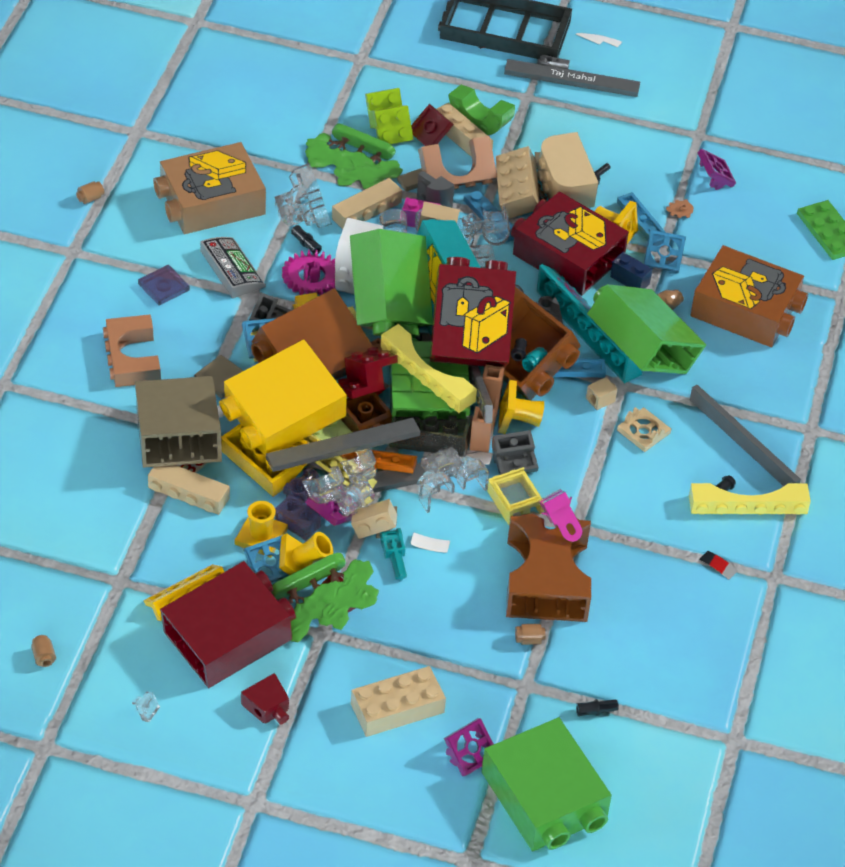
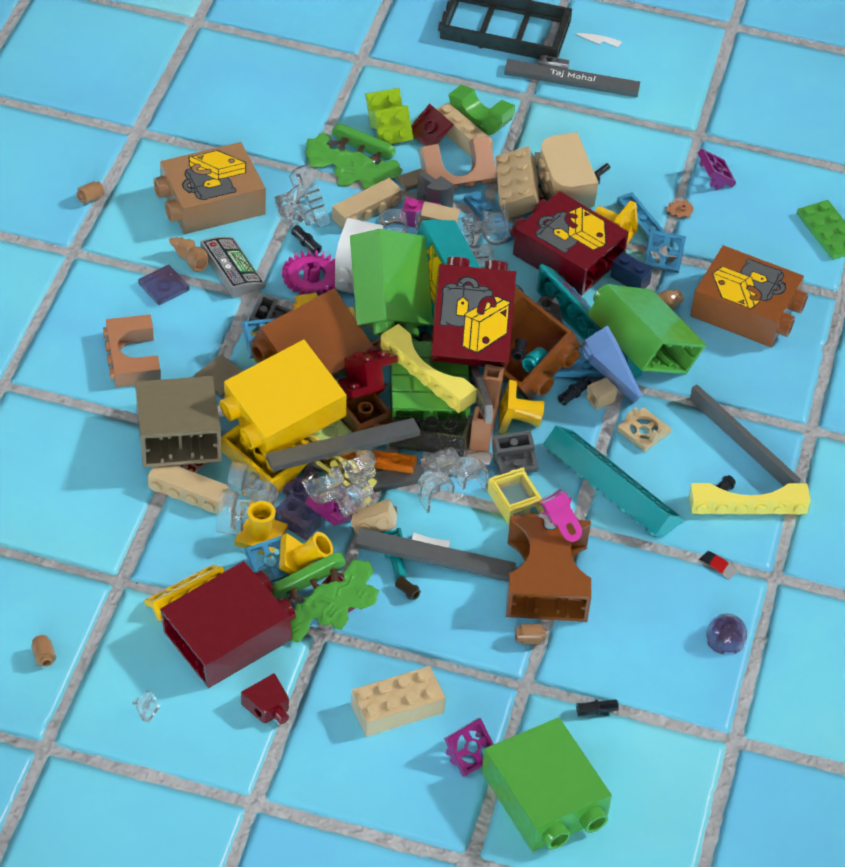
none -> medium nougat animal [169,237,208,272]
none -> clear piece [216,461,278,535]
none -> dark grey tile [355,528,516,581]
none -> dark brown pin [395,576,421,600]
none -> teal slope [543,425,685,537]
none -> black pin [557,376,592,406]
none -> medium blue wedge [580,326,643,403]
none -> clear purple cylinder [706,613,747,654]

